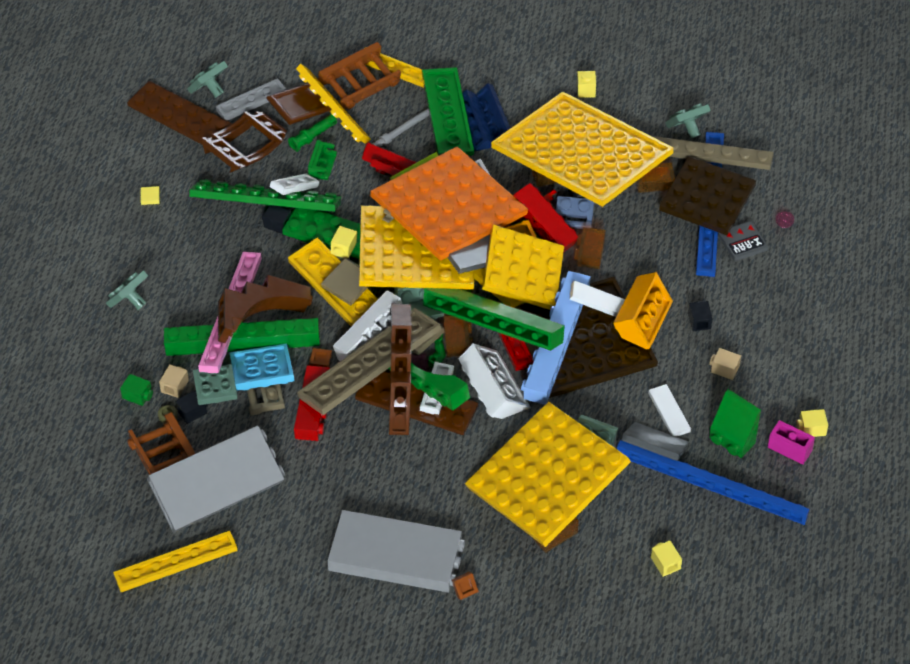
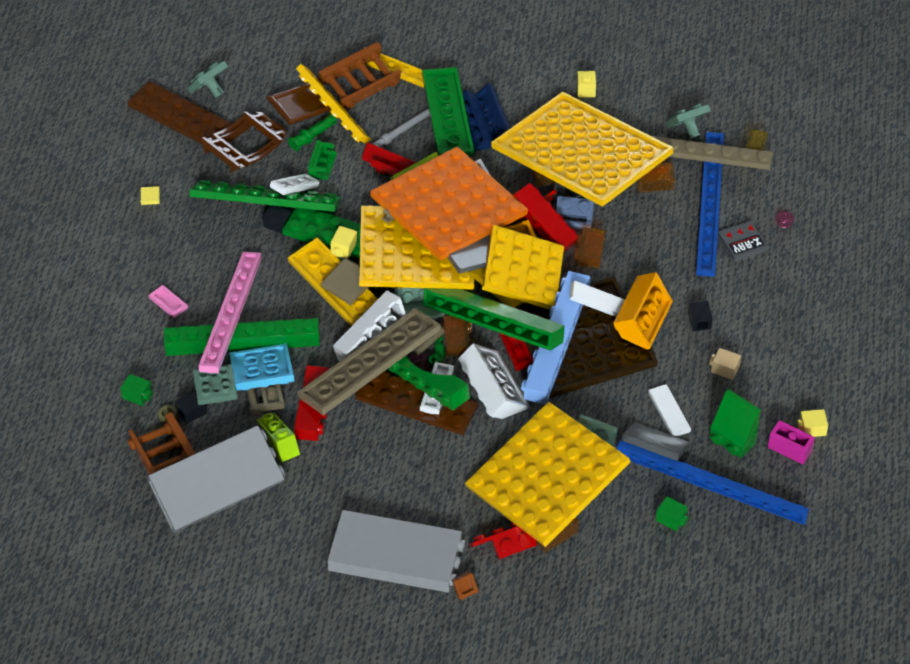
sand green plate [106,270,148,310] -> none
yellow plate [113,531,237,592] -> none
tan brick [159,365,189,398] -> none
light grey plate [216,78,286,121] -> none
reddish brown arch [218,275,313,343] -> none
dark orange plate [309,348,332,368] -> none
reddish brown arch [389,304,412,435] -> none
light yellow brick [651,541,682,577] -> none
dark brown plate [659,156,756,236] -> none
none -> bright pink tile [149,285,188,318]
none -> lime slope [256,413,300,462]
none -> red bracket [469,523,537,559]
none -> green brick [656,496,689,532]
none -> clear yellow brick [746,129,768,151]

